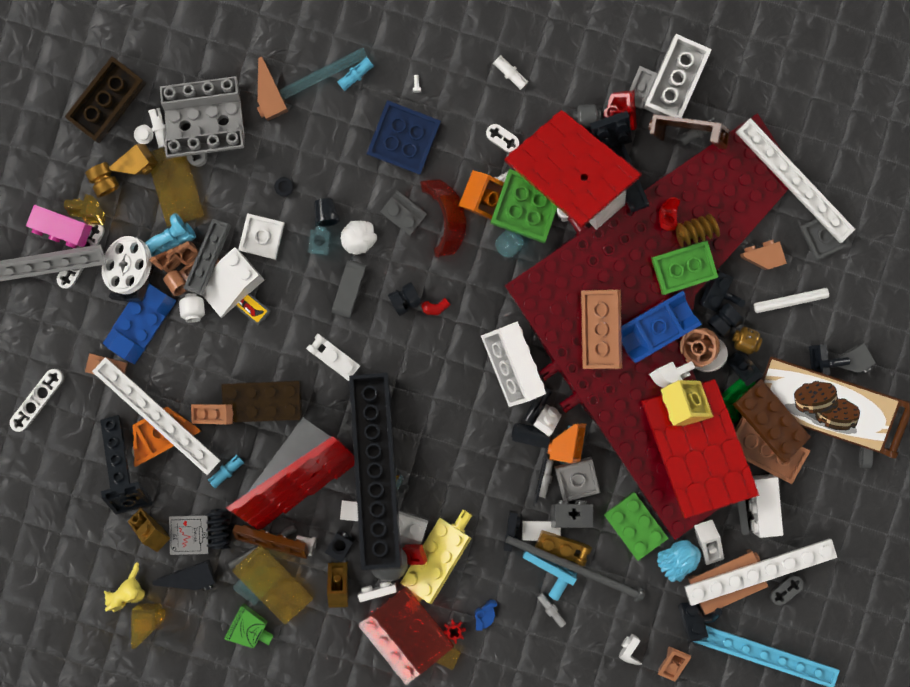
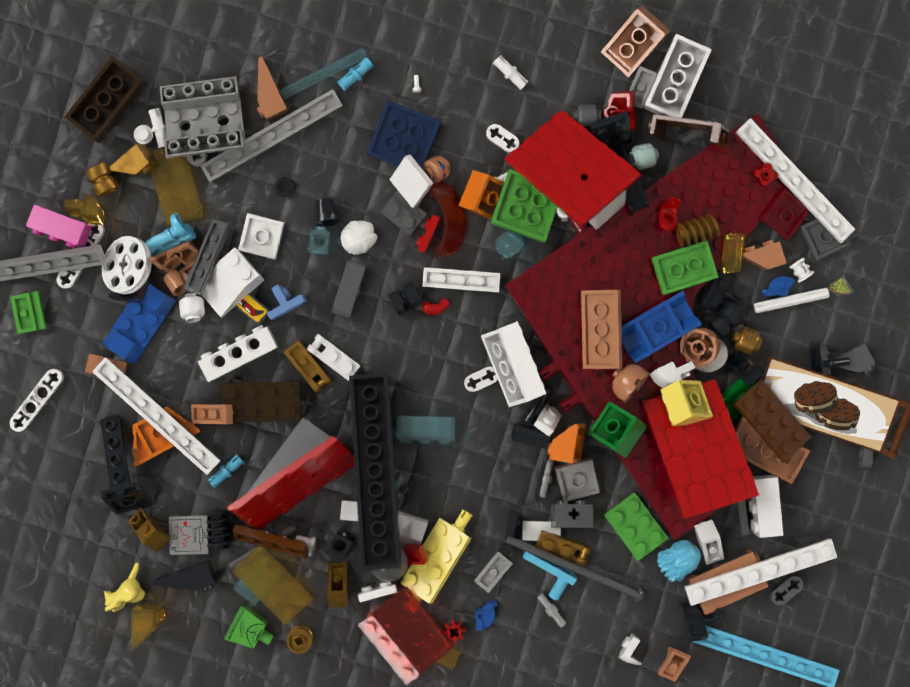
none -> bright green plate [10,291,47,334]
none -> white brick [198,325,279,382]
none -> light grey plate [200,89,343,183]
none -> medium blue bracket [267,285,308,320]
none -> pearl gold plate [284,340,332,394]
none -> pearl gold wheel [287,624,314,654]
none -> white tile [390,154,433,208]
none -> clear light blue brick [397,415,455,444]
none -> red plate [416,215,440,254]
none -> nougat head [422,156,450,184]
none -> white plate [422,267,500,292]
none -> white beam [464,366,498,392]
none -> light grey plate [474,551,513,593]
none -> green slope [588,401,647,458]
none -> nougat slope [601,6,671,77]
none -> nougat cylinder [612,364,650,403]
none -> light aqua head [629,143,659,170]
none -> clear yellow tile [721,233,745,274]
none -> red plate [755,163,778,186]
none -> dark red tile [759,188,810,241]
none -> blue piece [761,276,795,297]
none -> white bush [789,257,815,283]
none -> clear light blue tile [826,276,854,295]

